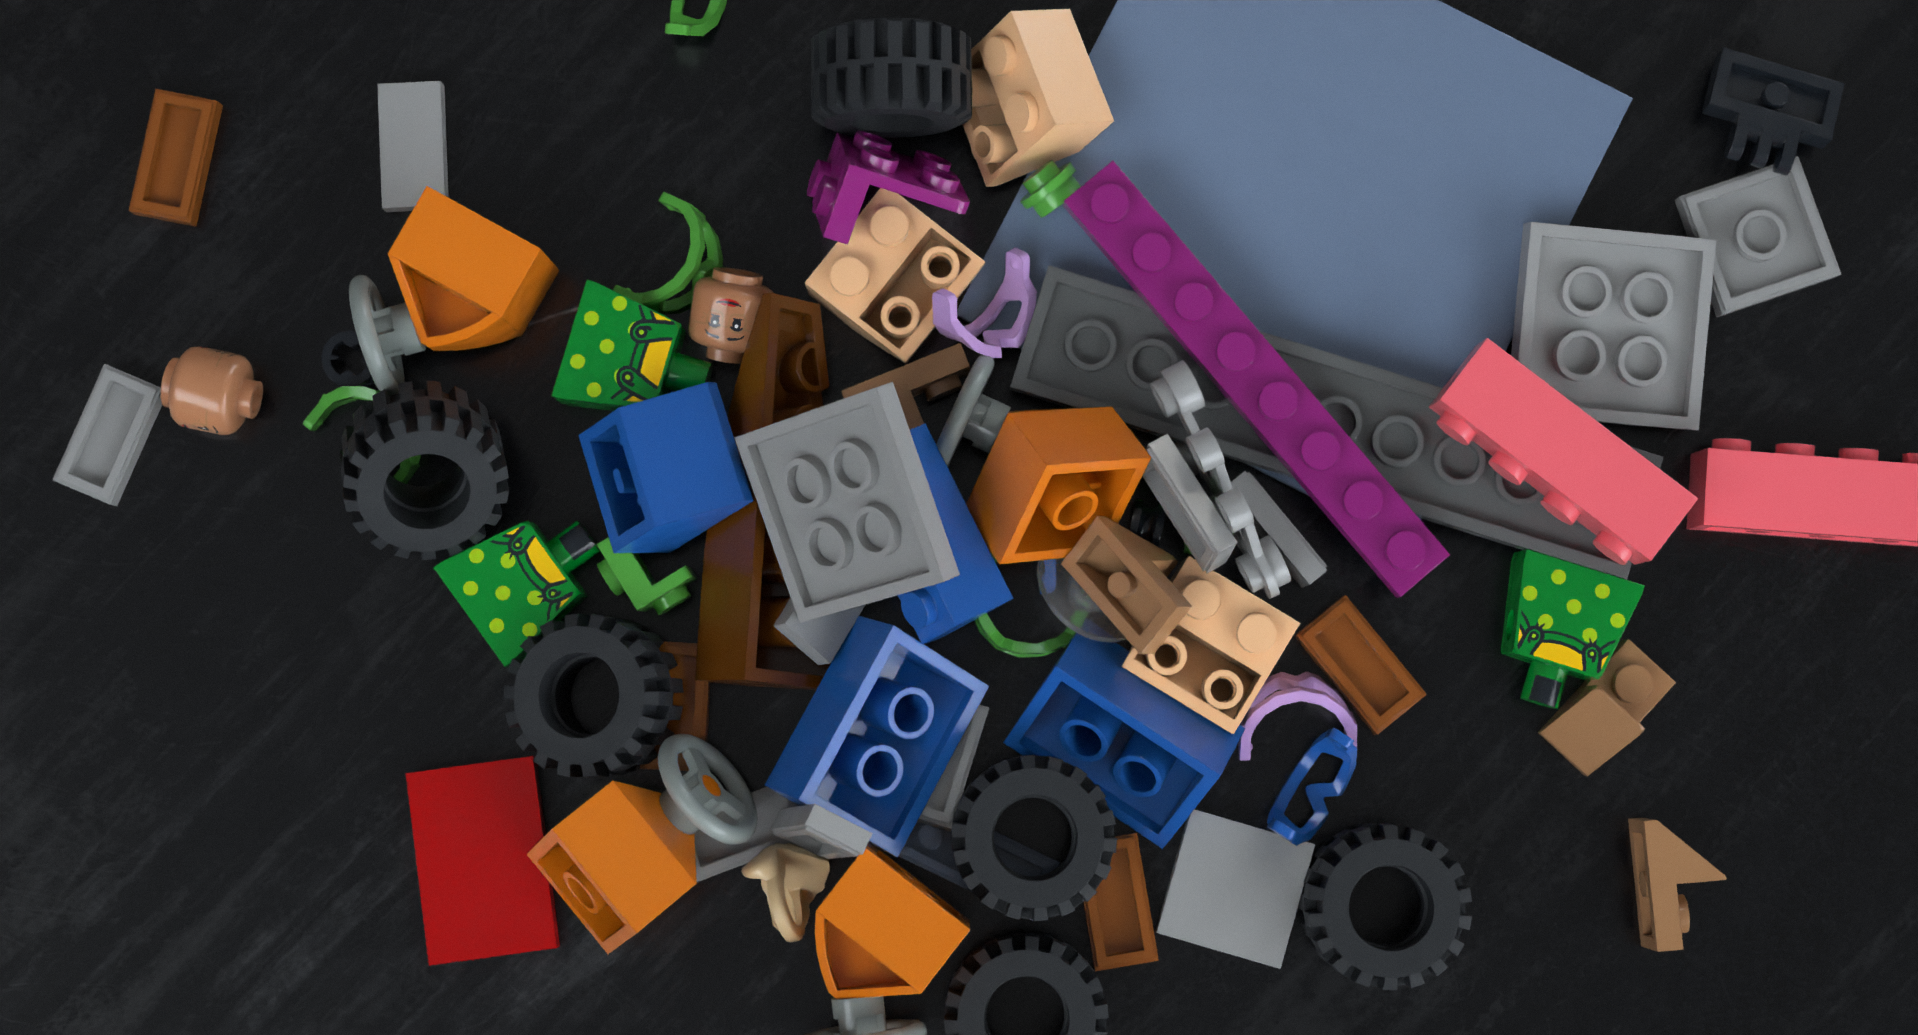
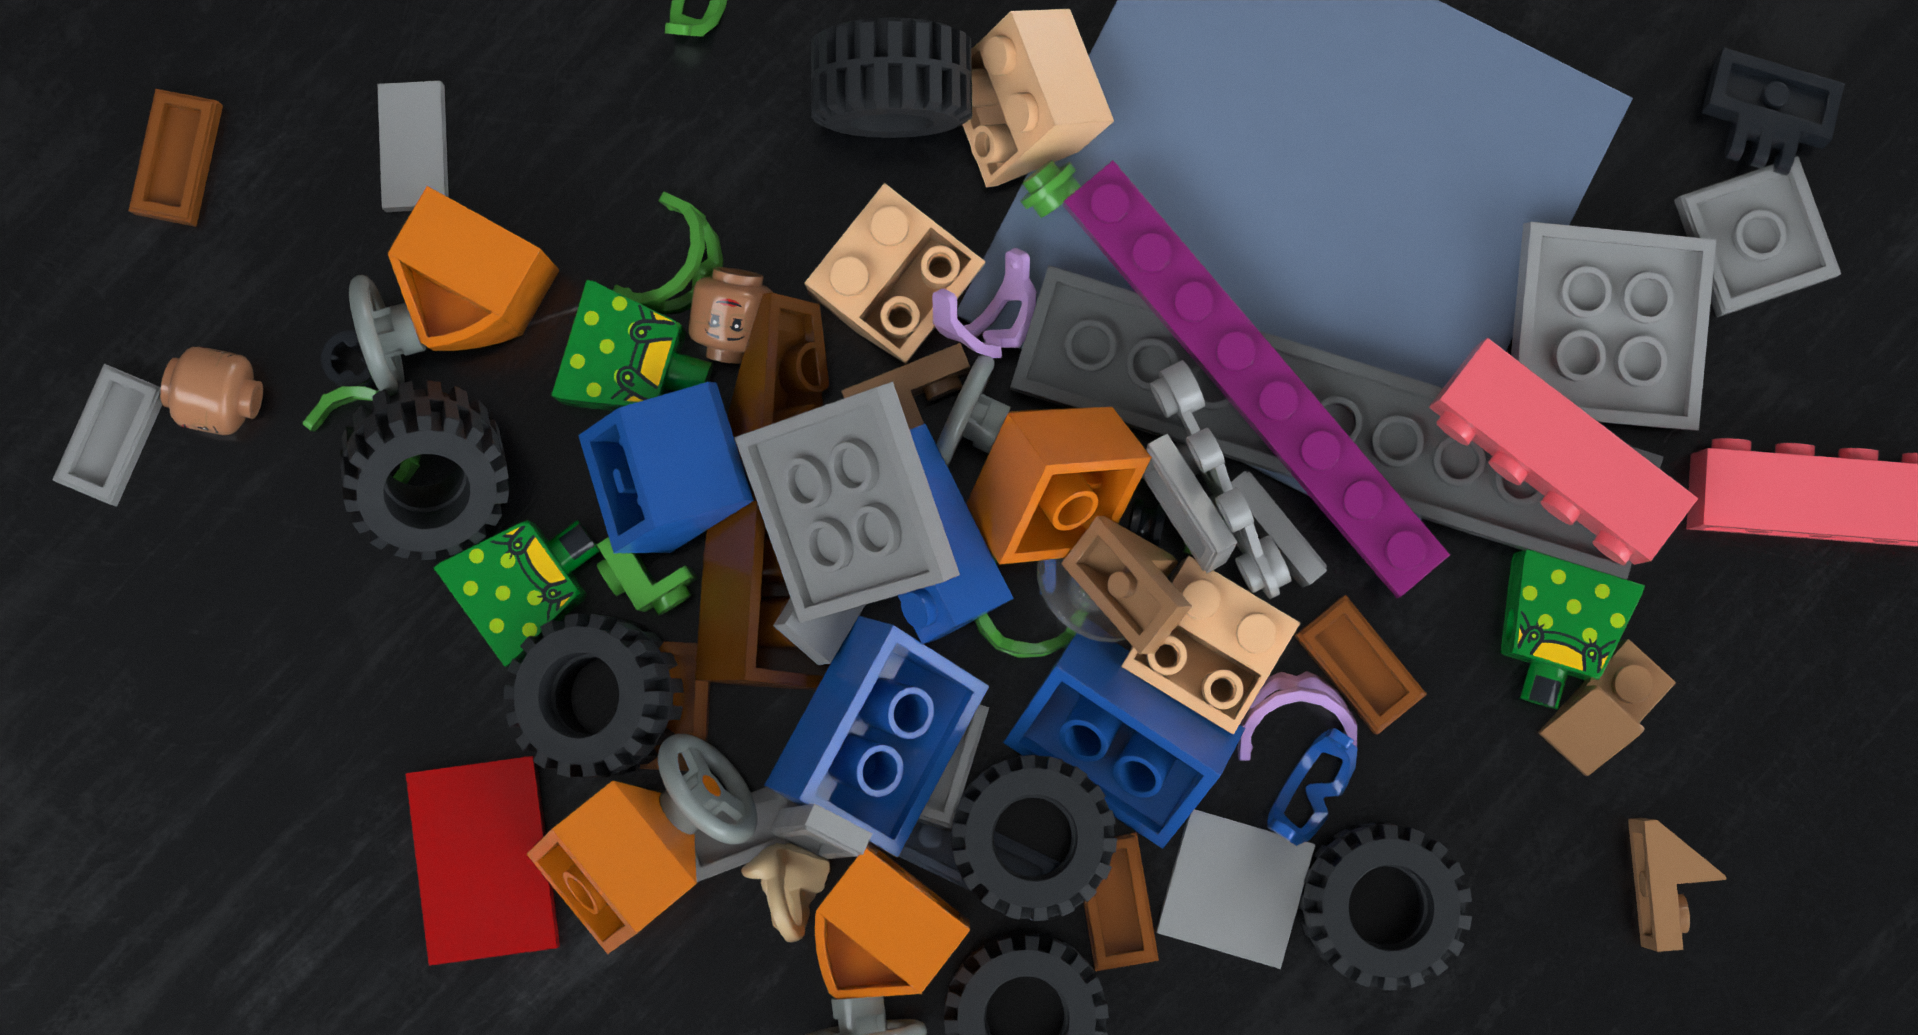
magenta bracket [807,131,970,245] -> none

